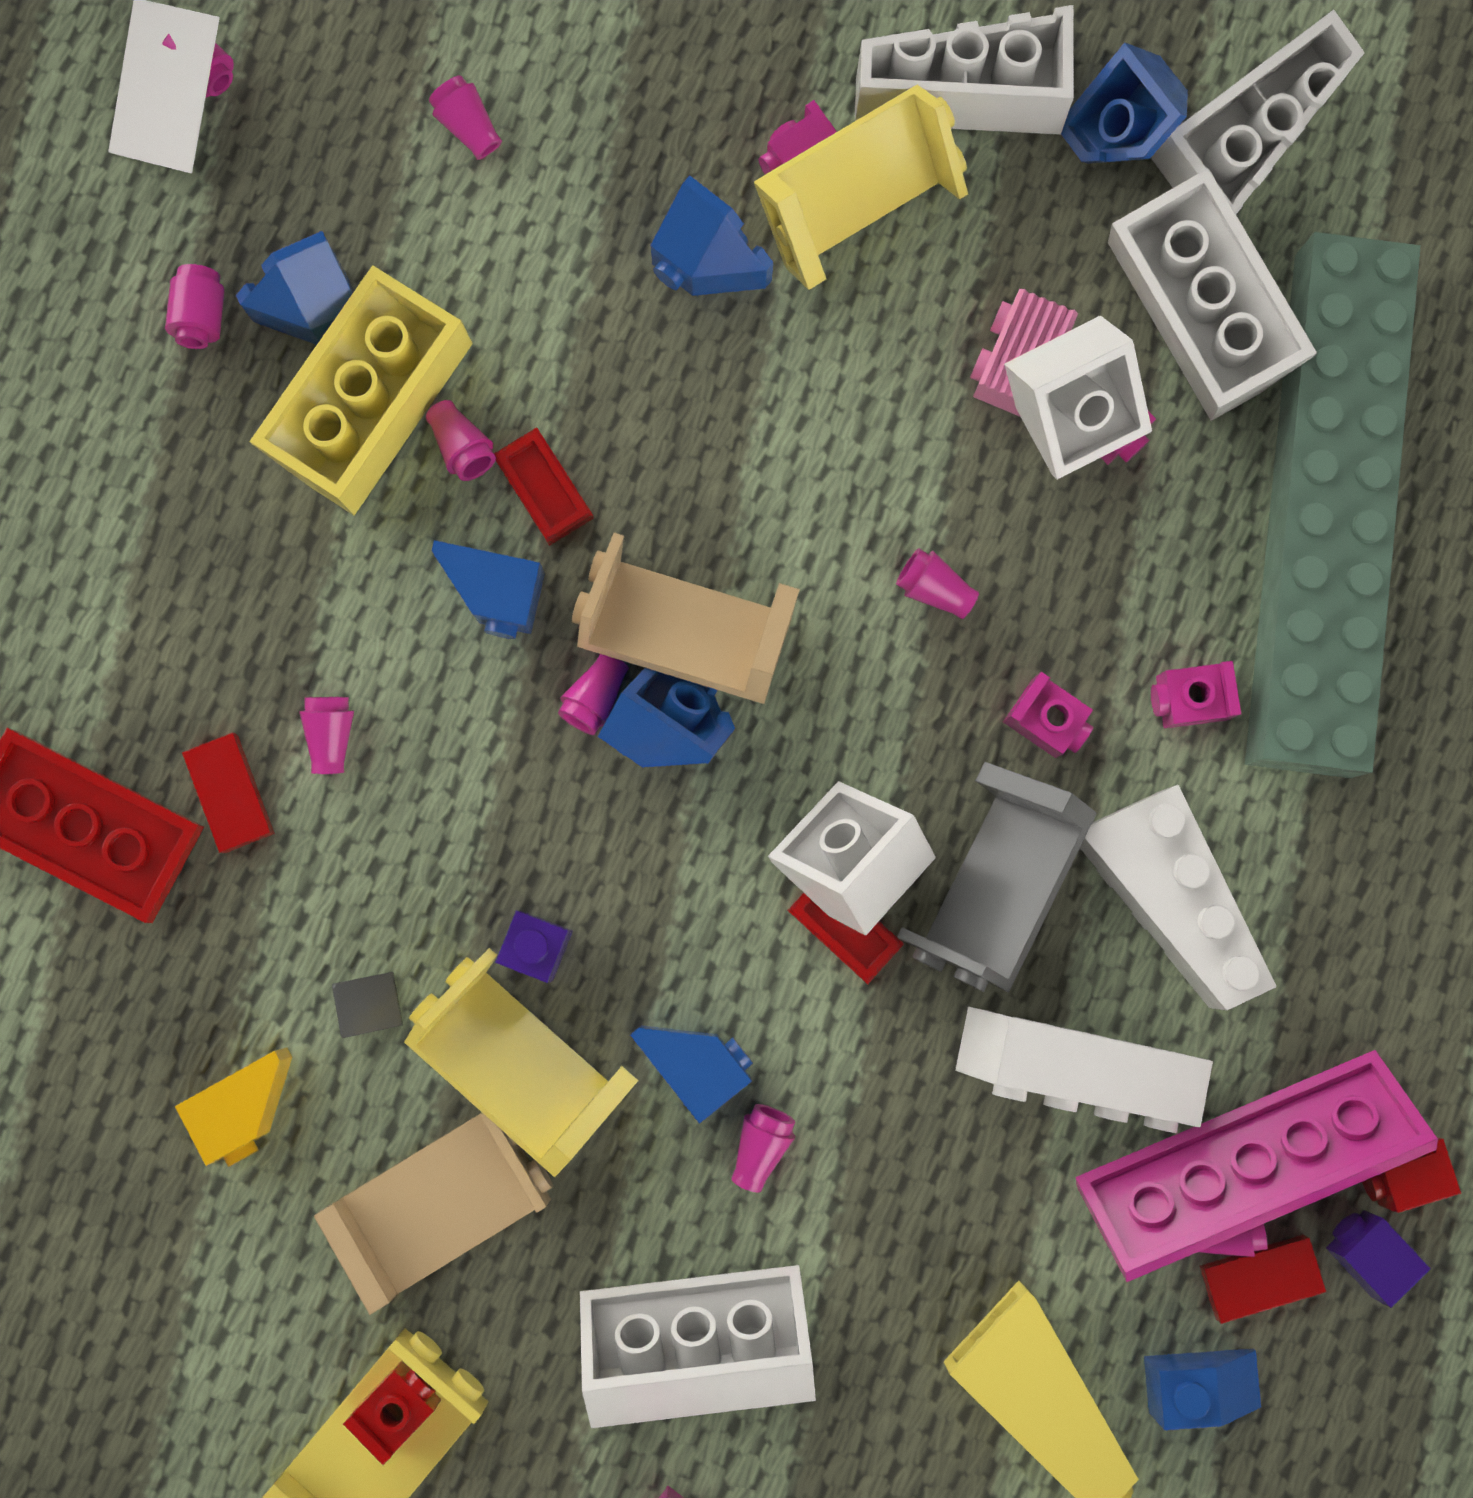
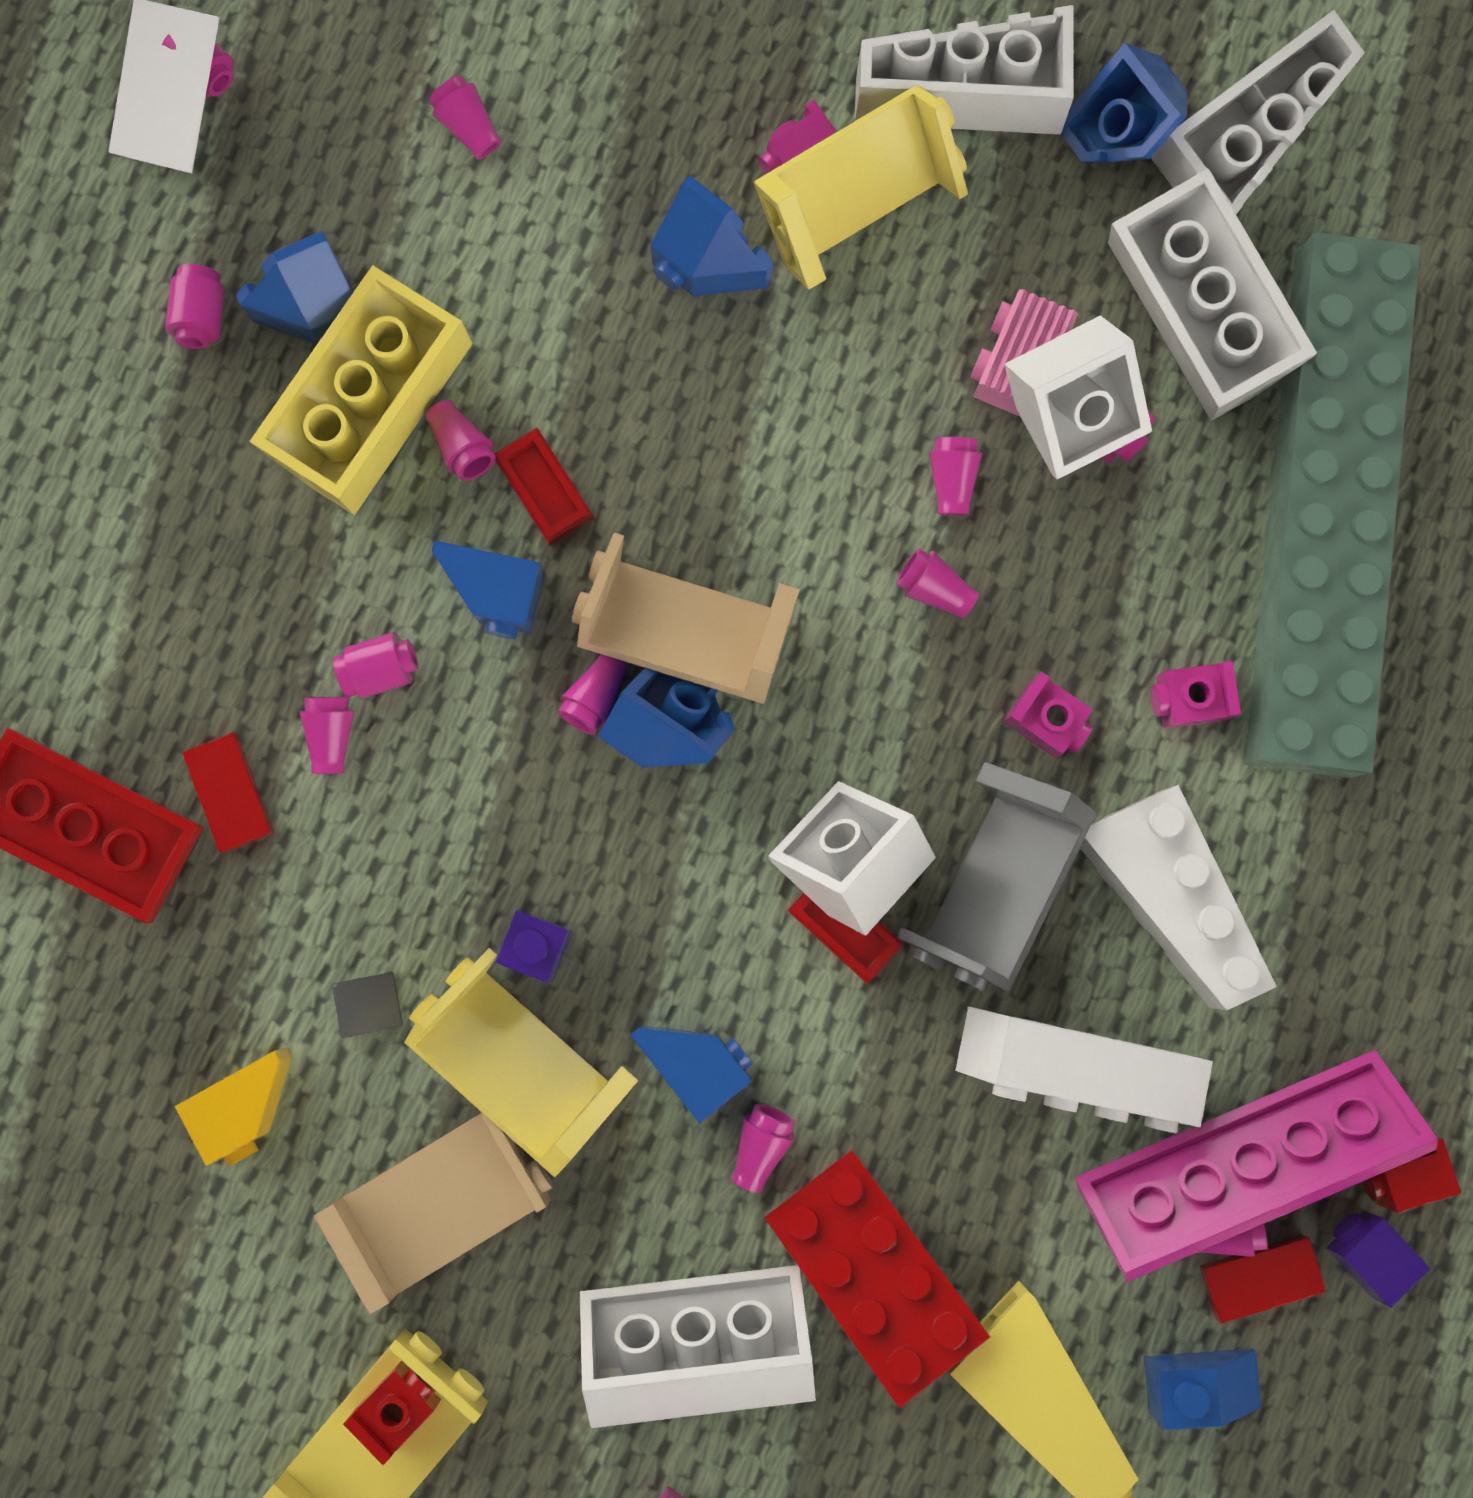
none -> dark pink brick [333,632,419,699]
none -> red plate [764,1150,991,1409]
none -> dark pink cone [929,437,982,516]

